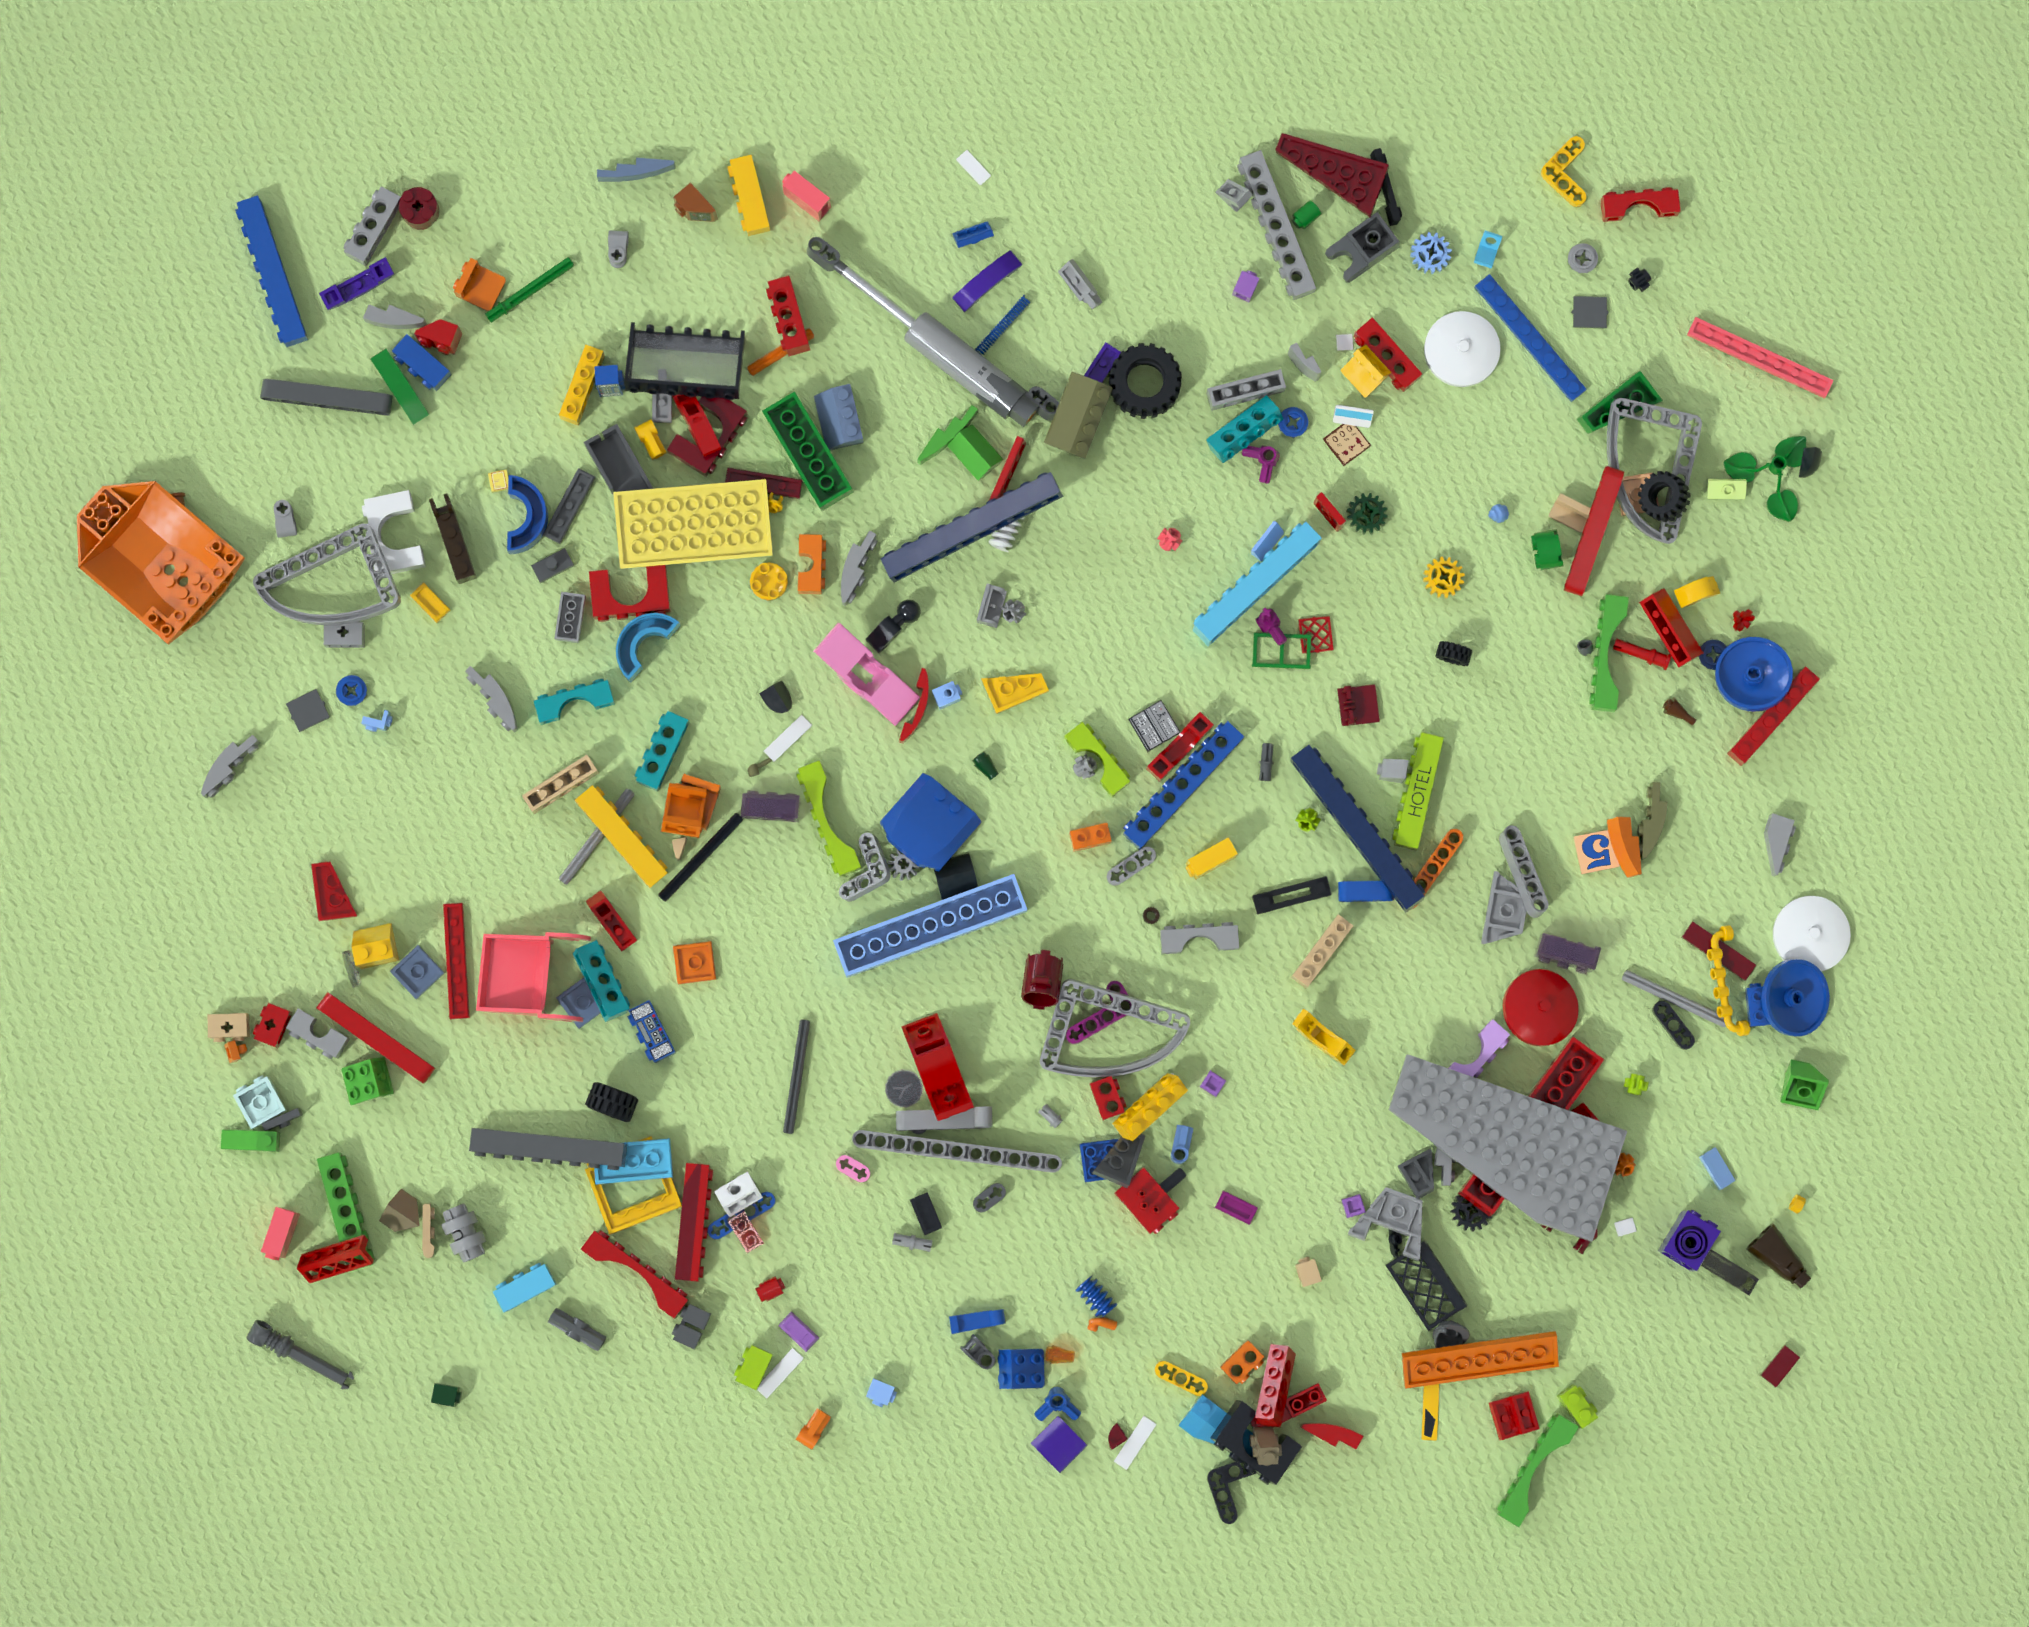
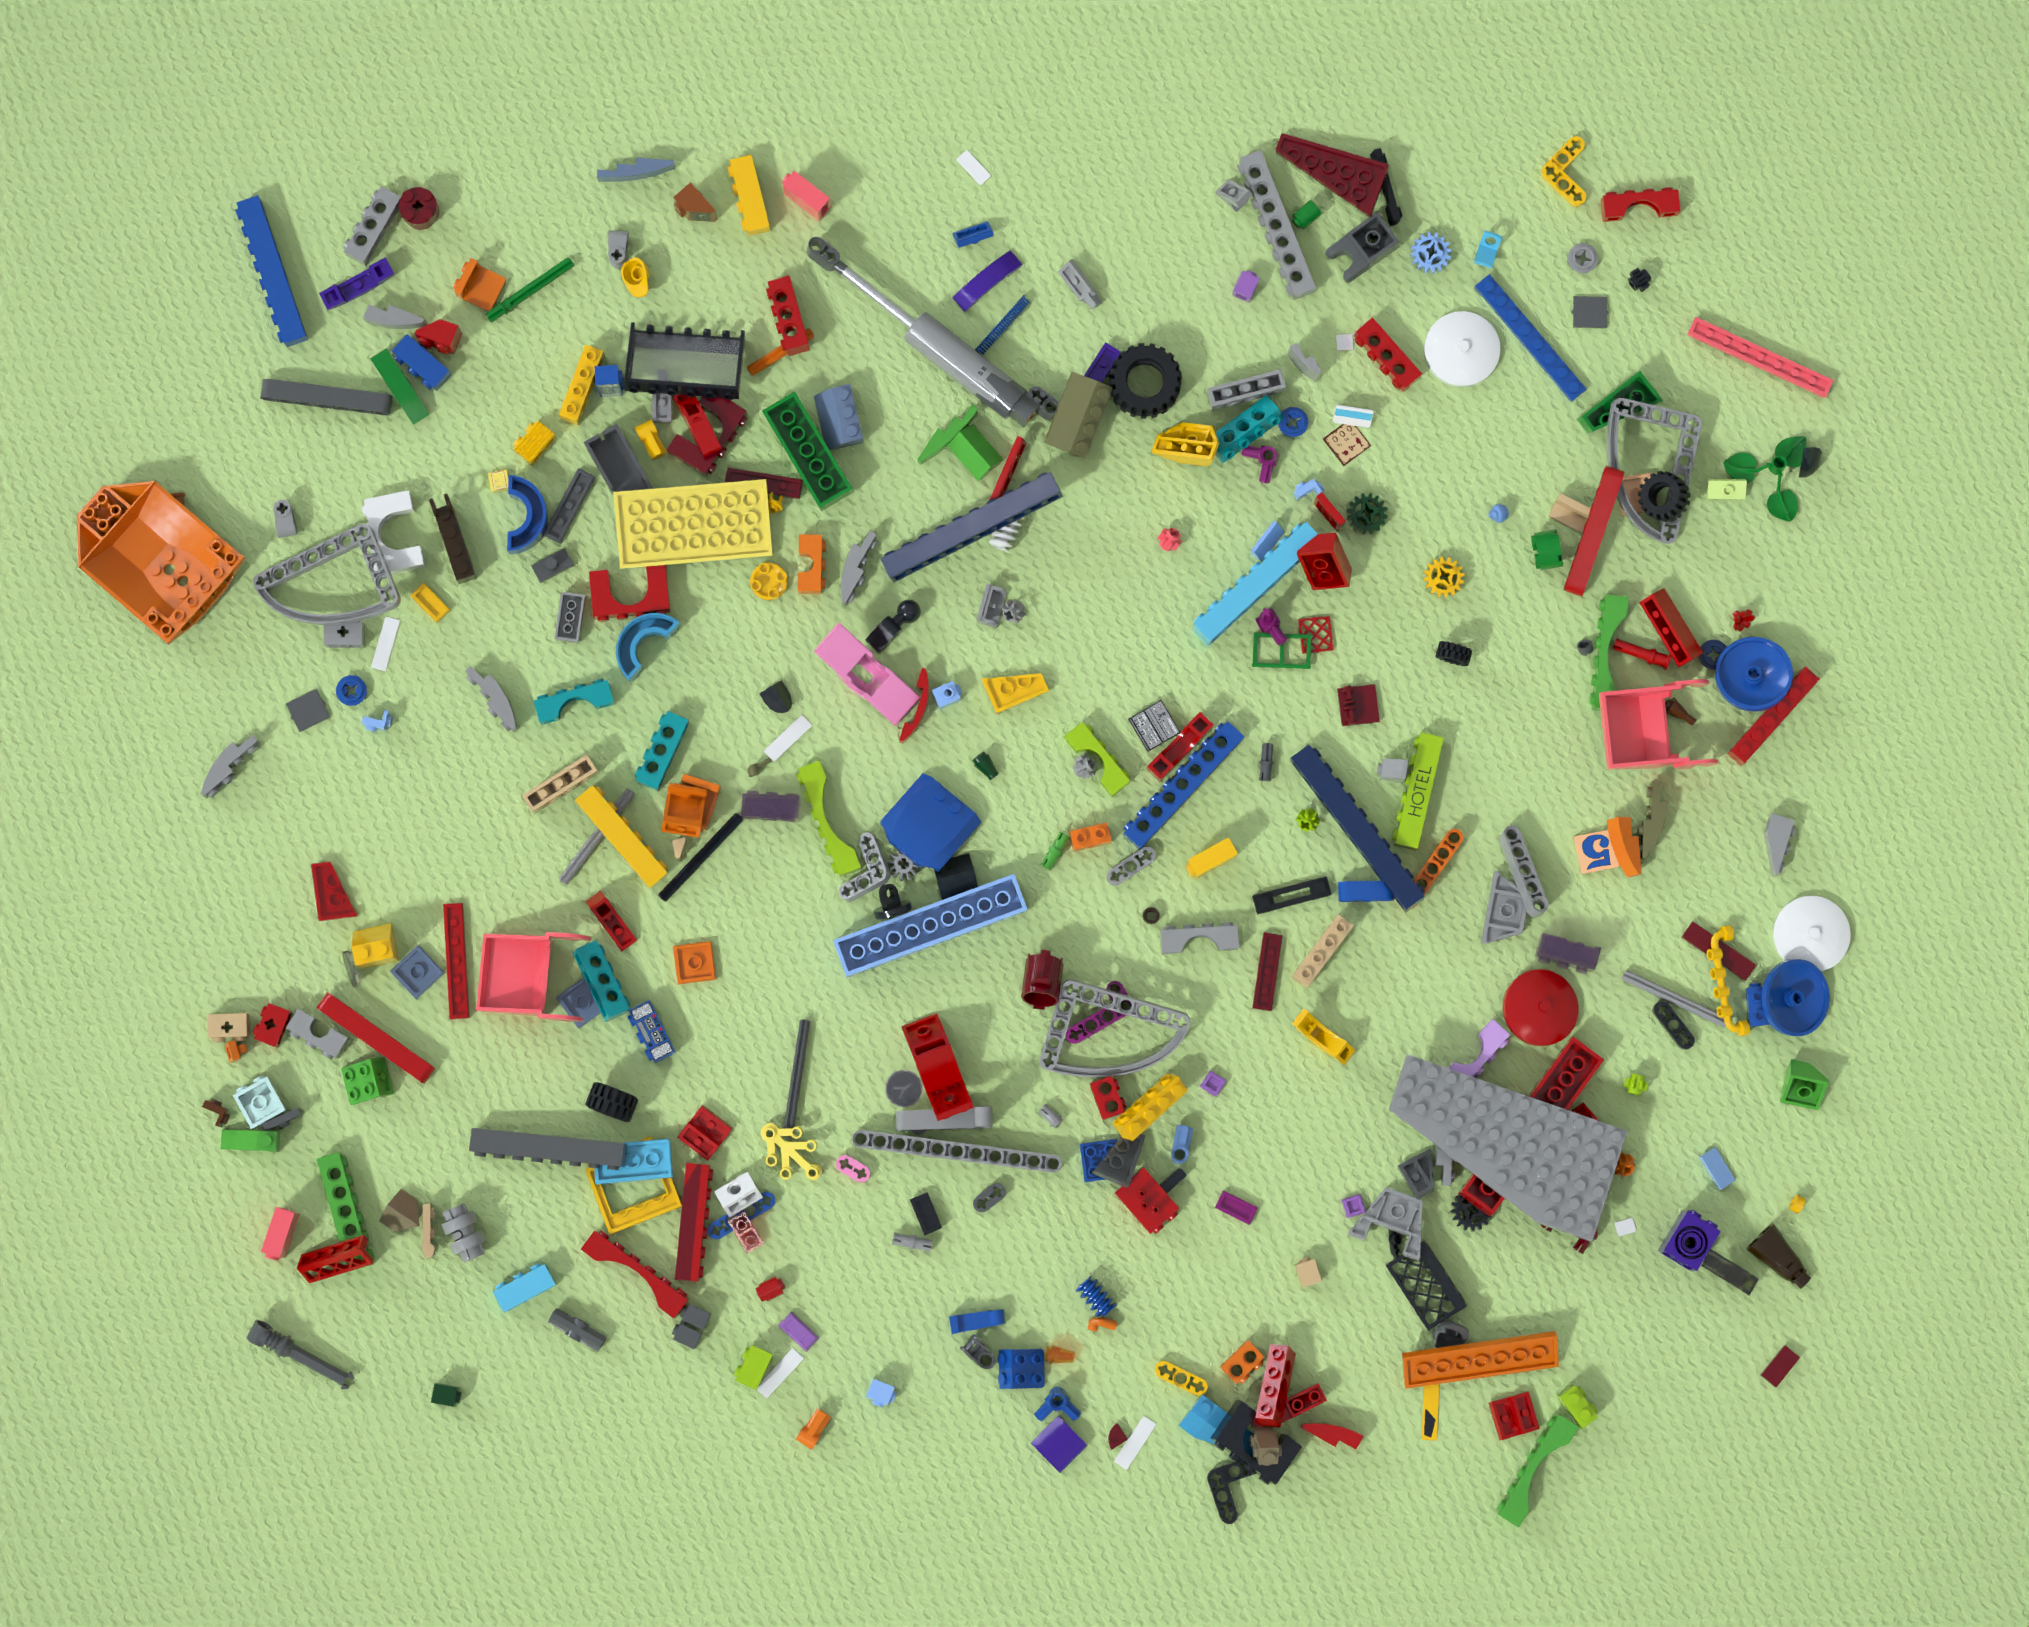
yellow bracket [1341,345,1391,398] -> none
yellow brick [1674,576,1720,608] -> none
none -> reddish brown bracket [202,1098,230,1127]
none -> white sticker [371,616,400,671]
none -> yellow brick [513,420,557,466]
none -> yellow piece [621,257,650,298]
none -> red slope [677,1105,733,1161]
none -> light yellow plant [761,1123,822,1180]
none -> black tile [873,884,912,919]
none -> bright green pin [1040,832,1070,870]
none -> yellow wedge [1151,422,1219,467]
none -> dark red tile [1252,932,1283,1011]
none -> light blue bracket [1293,479,1324,501]
none -> red slope [1297,532,1352,590]
none -> coral piece [1599,679,1718,770]

